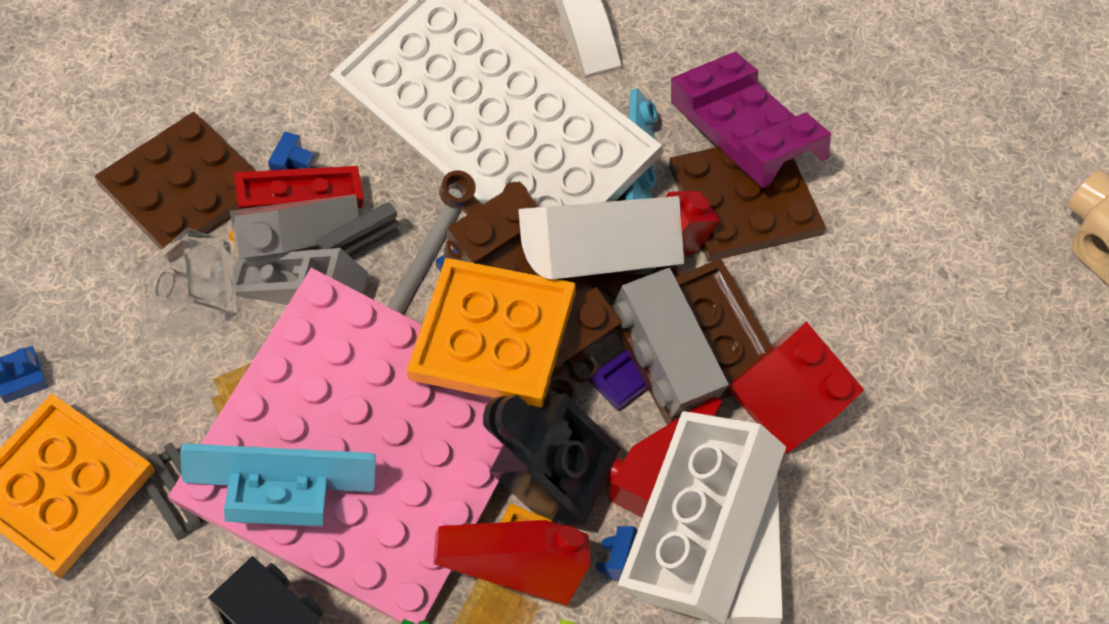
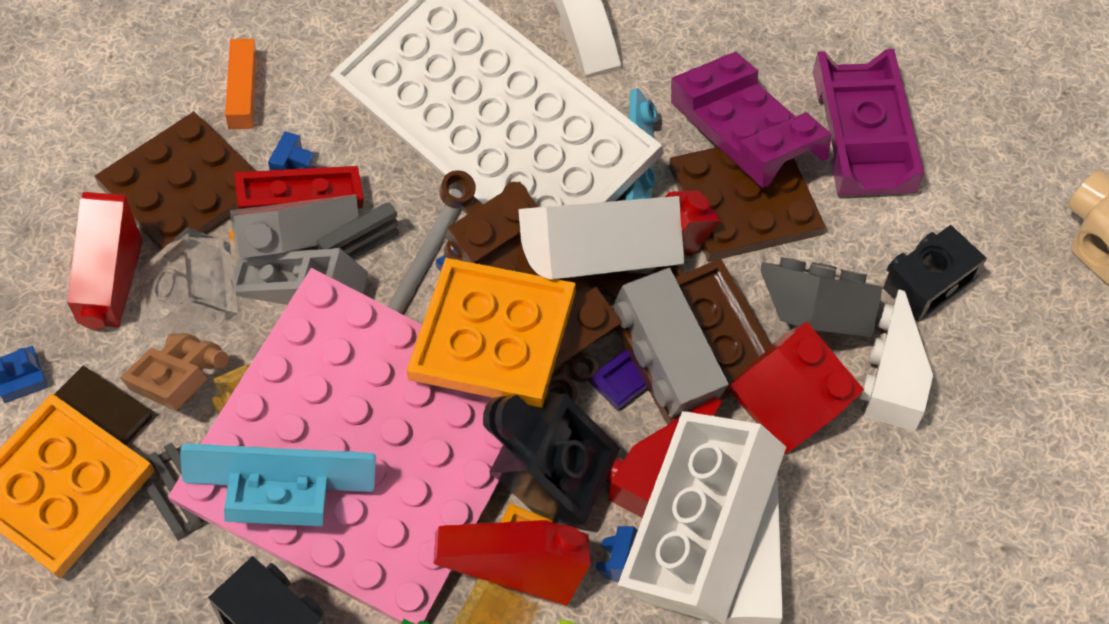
none -> dark brown tile [54,365,152,445]
none -> slope [67,192,143,330]
none -> medium nougat plate [120,332,229,411]
none -> orange piece [225,38,257,130]
none -> dark grey slope [760,257,883,337]
none -> magenta piece [813,49,924,196]
none -> white slope [860,290,933,432]
none -> black brick [883,225,987,322]

